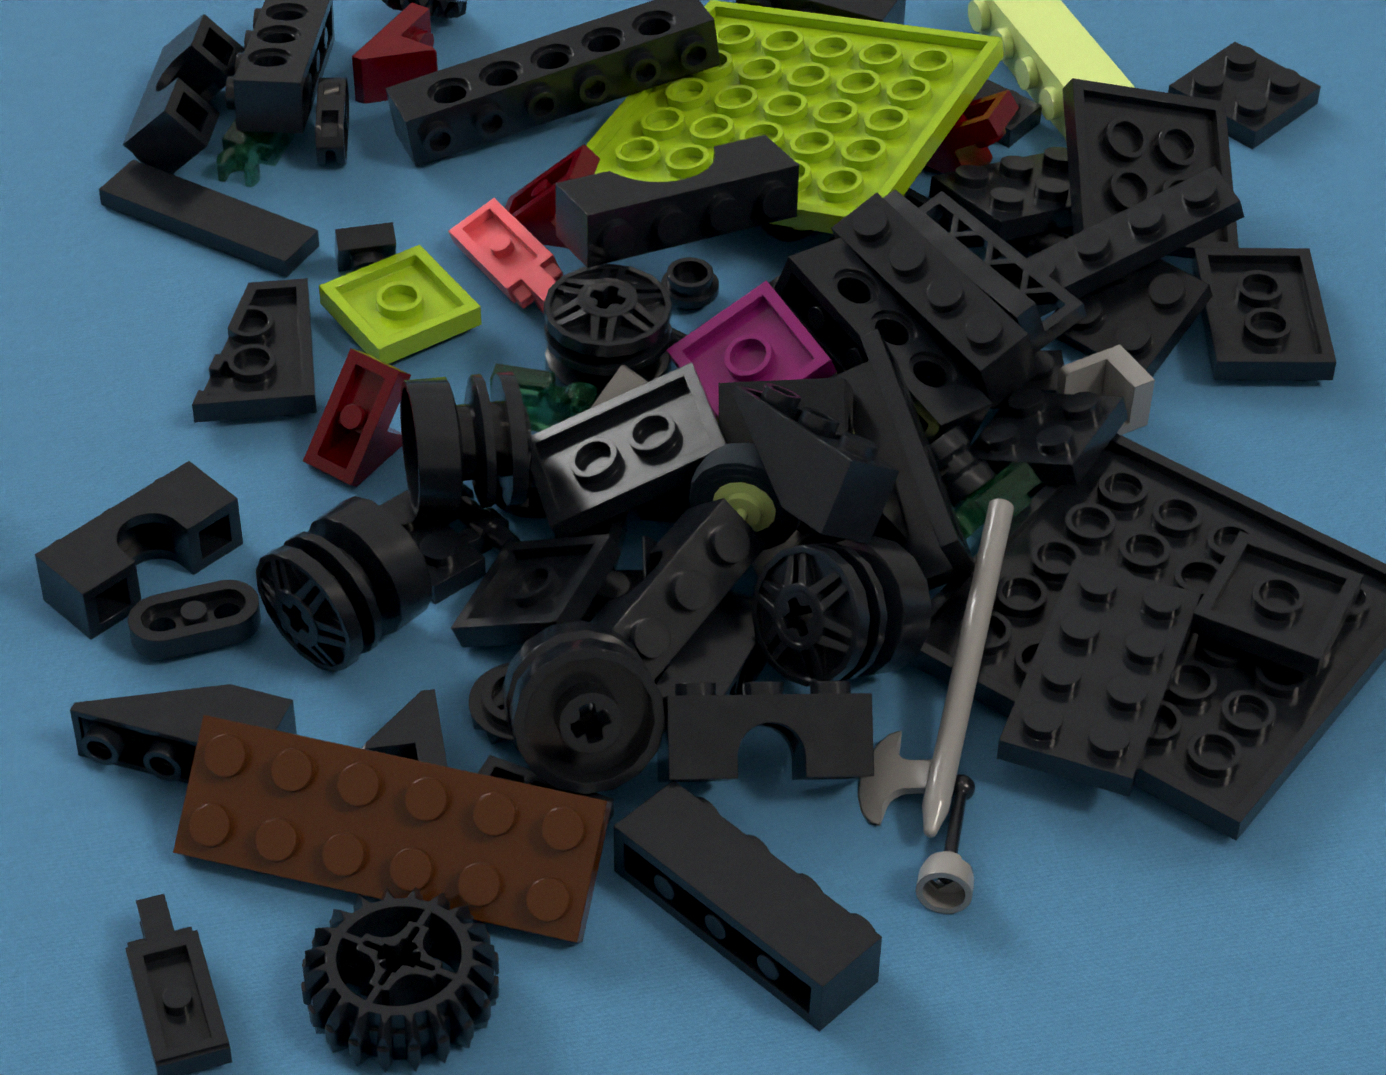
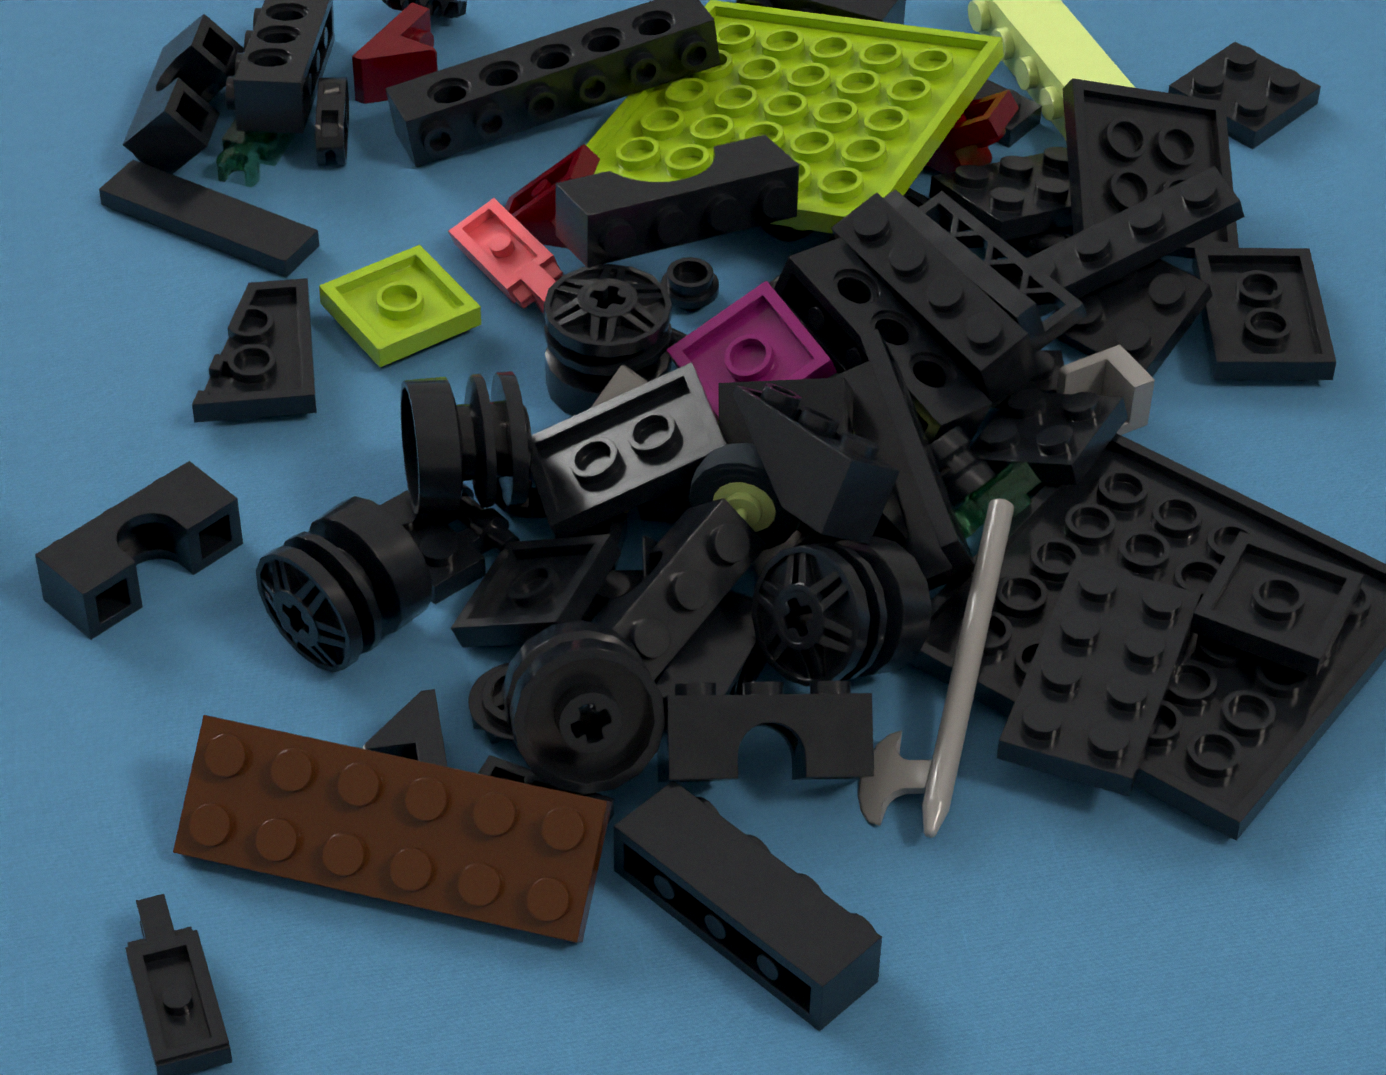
black slope [70,684,297,784] -> none
black plate [128,580,261,659] -> none
black gear [301,886,499,1073] -> none
dark red slope [303,348,411,487] -> none
black plate [335,222,396,272] -> none
clear green plate [490,363,597,432] -> none
light grey hinge [916,774,975,914] -> none

